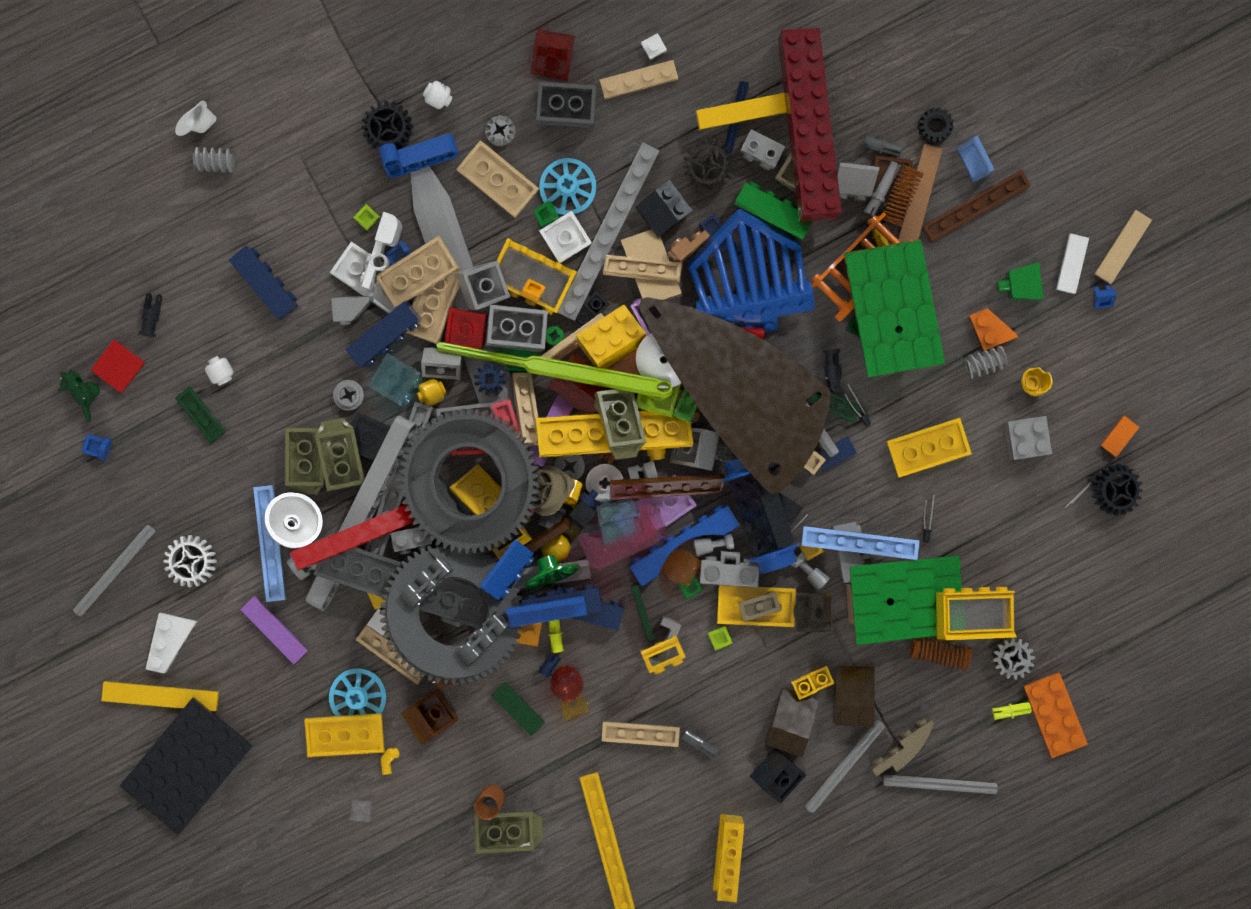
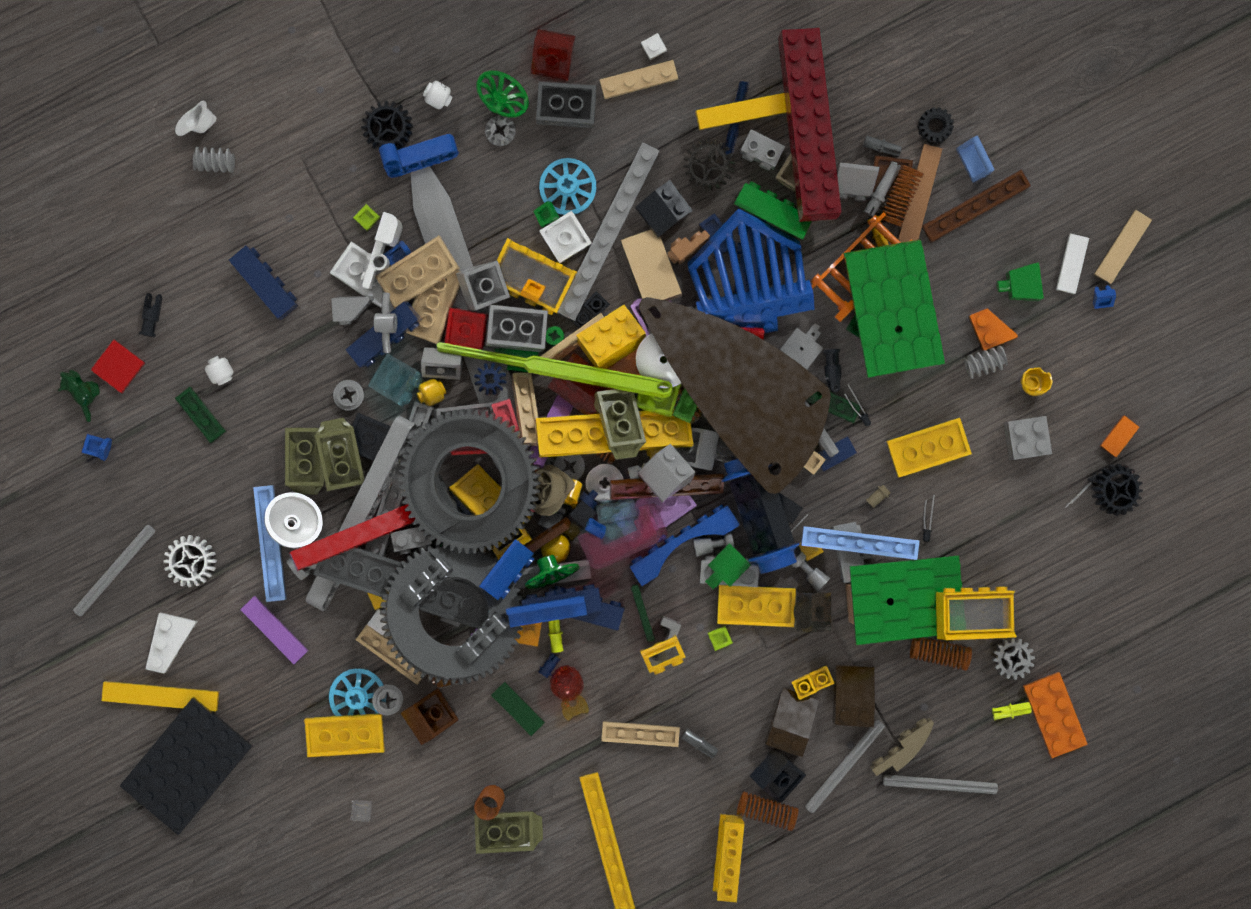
yellow arm [381,748,400,775] -> none
tan tile [456,140,539,218] -> none
tan tile [603,255,682,283] -> none
clear orange piece [664,548,701,586] -> none
green tile [677,573,703,599] -> none
dark tan plate [738,592,781,622] -> none
none -> light grey gear [372,684,403,715]
none -> light grey piece [374,293,397,353]
none -> green wheel [476,70,529,118]
none -> blue tile [585,518,606,540]
none -> light grey slope [638,444,695,503]
none -> green piece [705,543,751,589]
none -> dark orange piece [736,791,799,832]
none -> light grey piece [780,323,823,369]
none -> dark tan pin [866,485,891,508]

